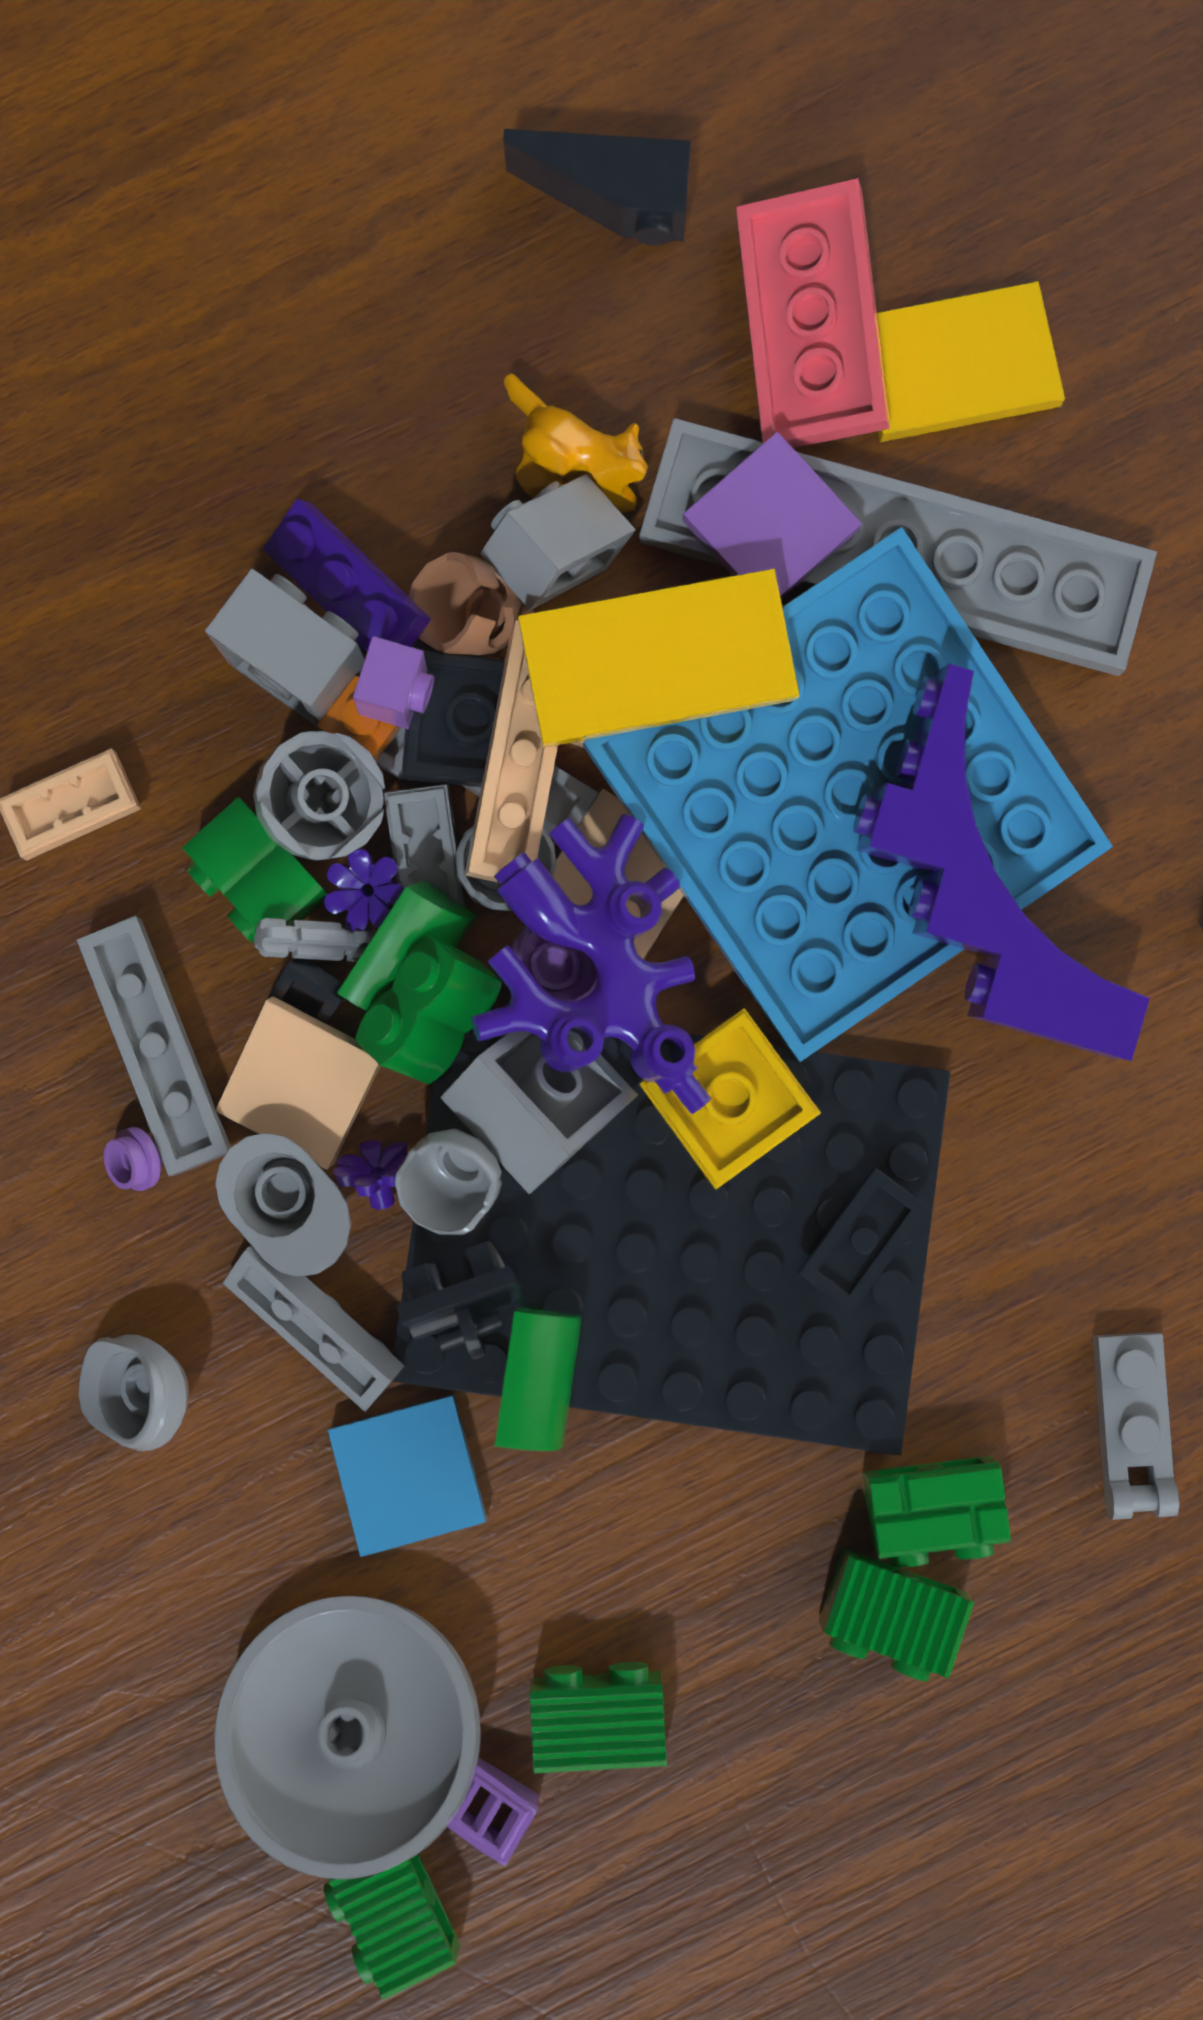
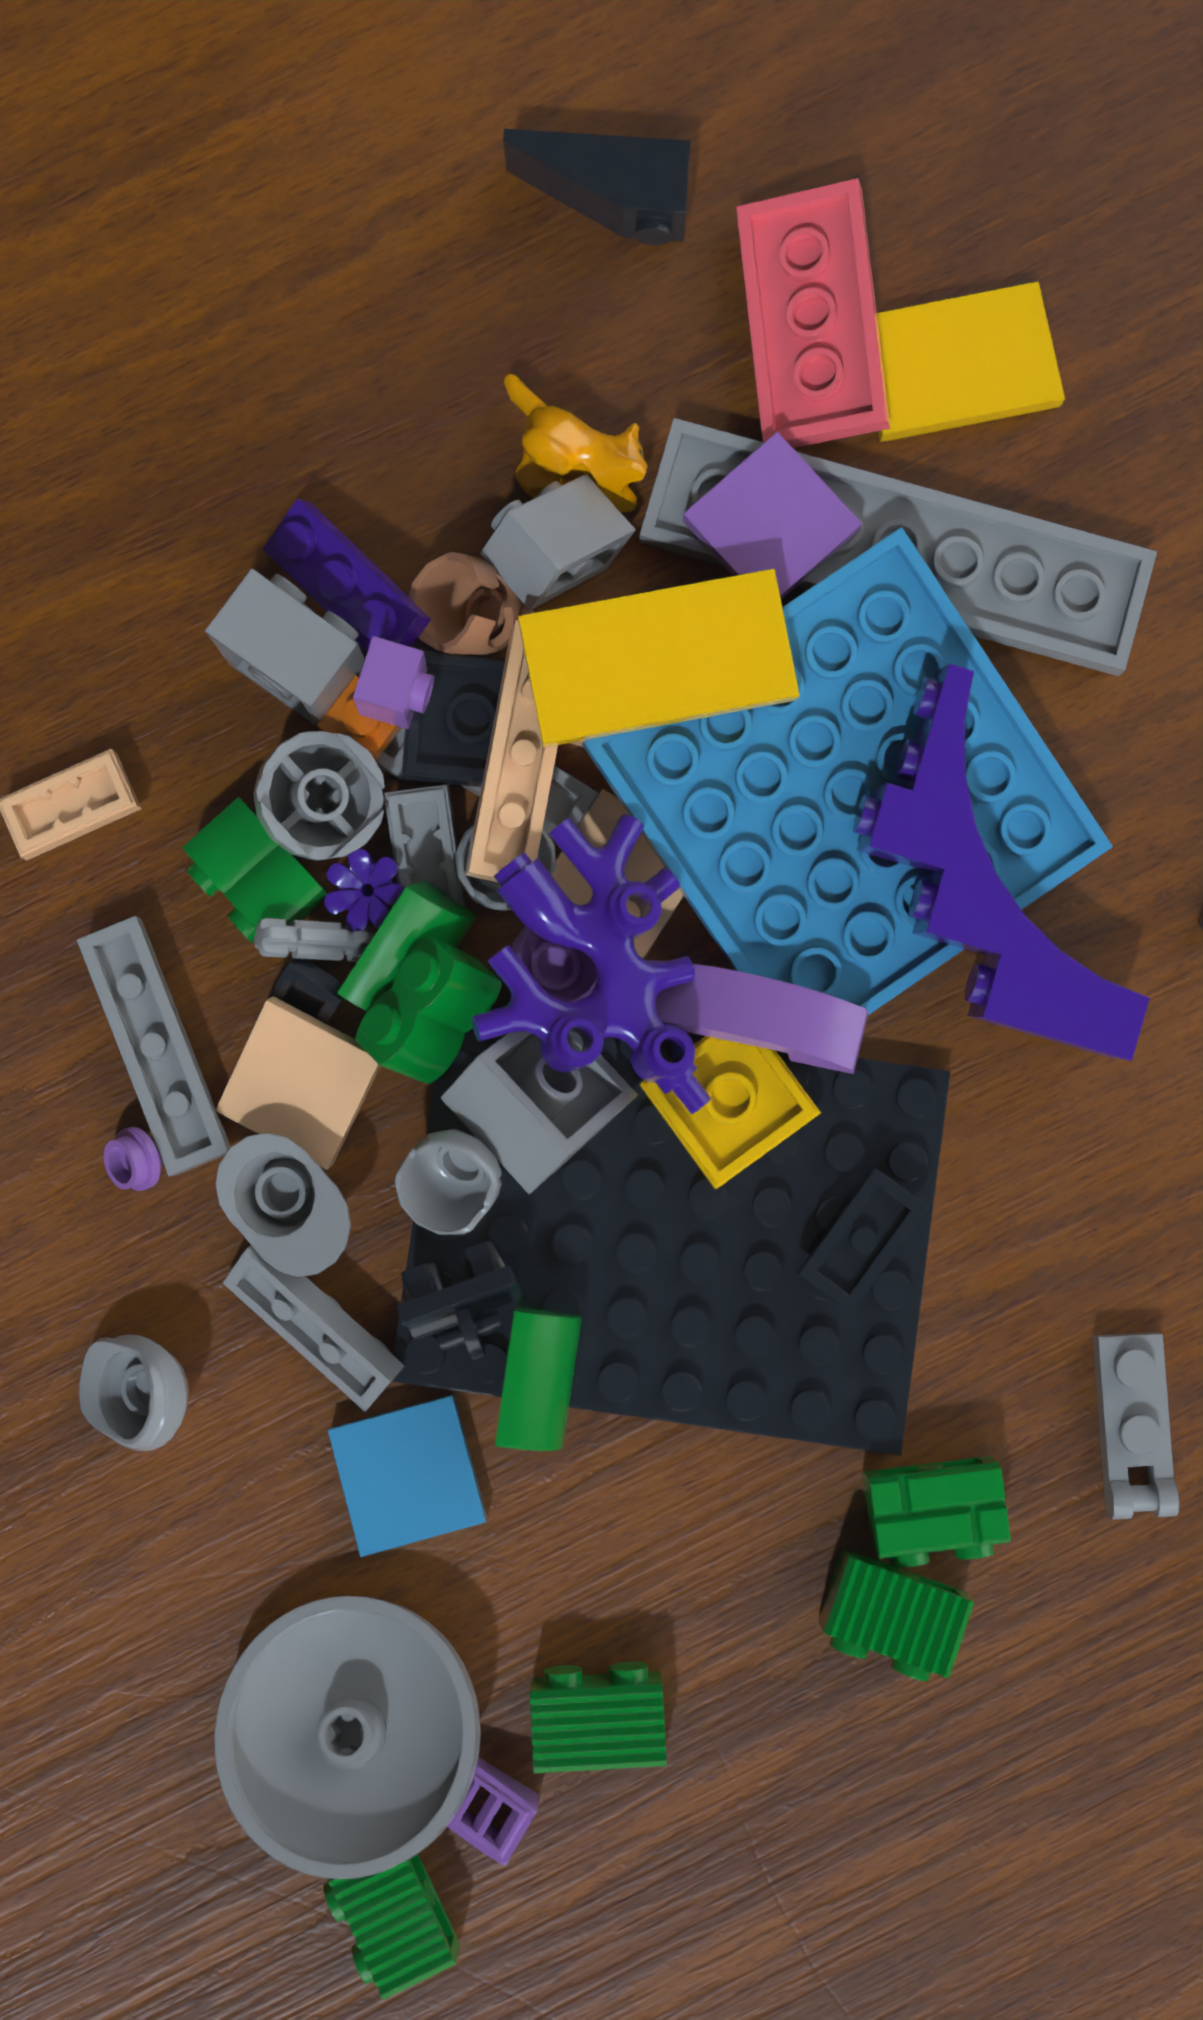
dark purple plant [333,1139,408,1210] -> none
none -> medium lavender slope [645,960,869,1074]

